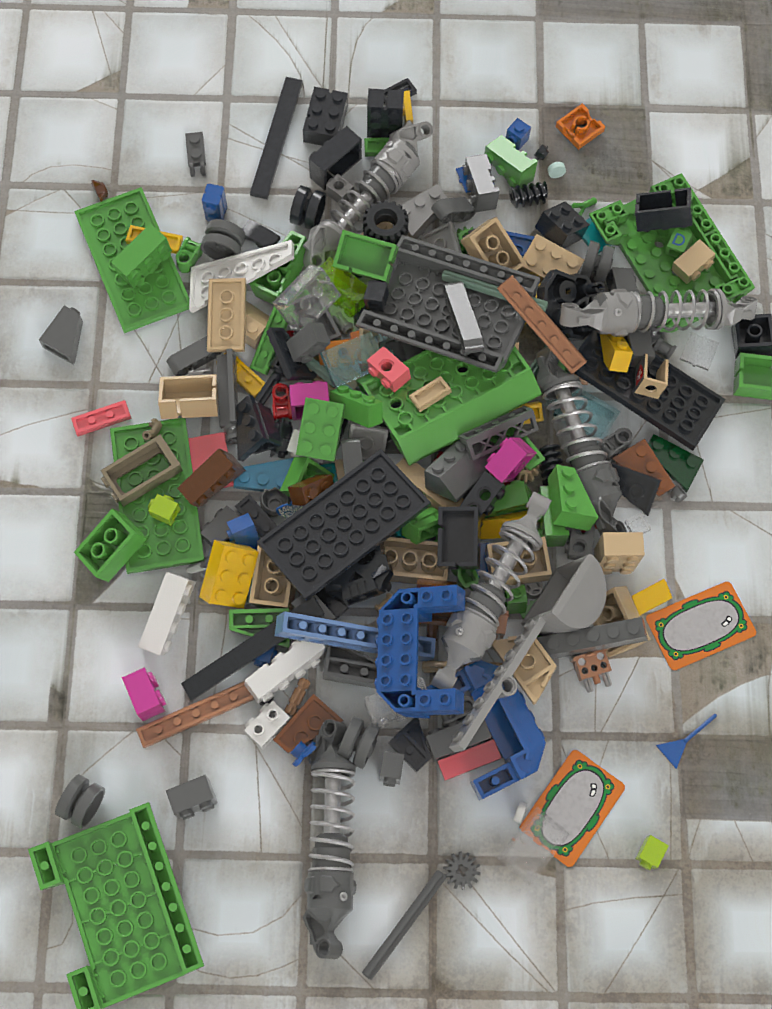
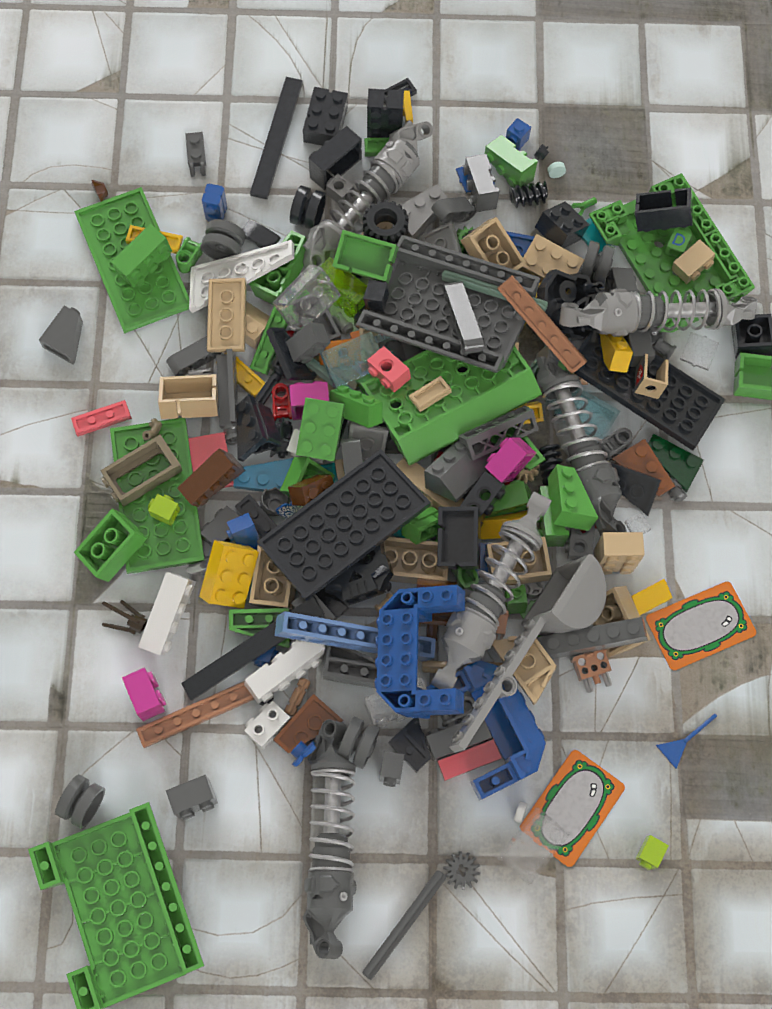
orange brick [555,103,606,150] -> none
none -> dark brown plant [102,600,148,635]

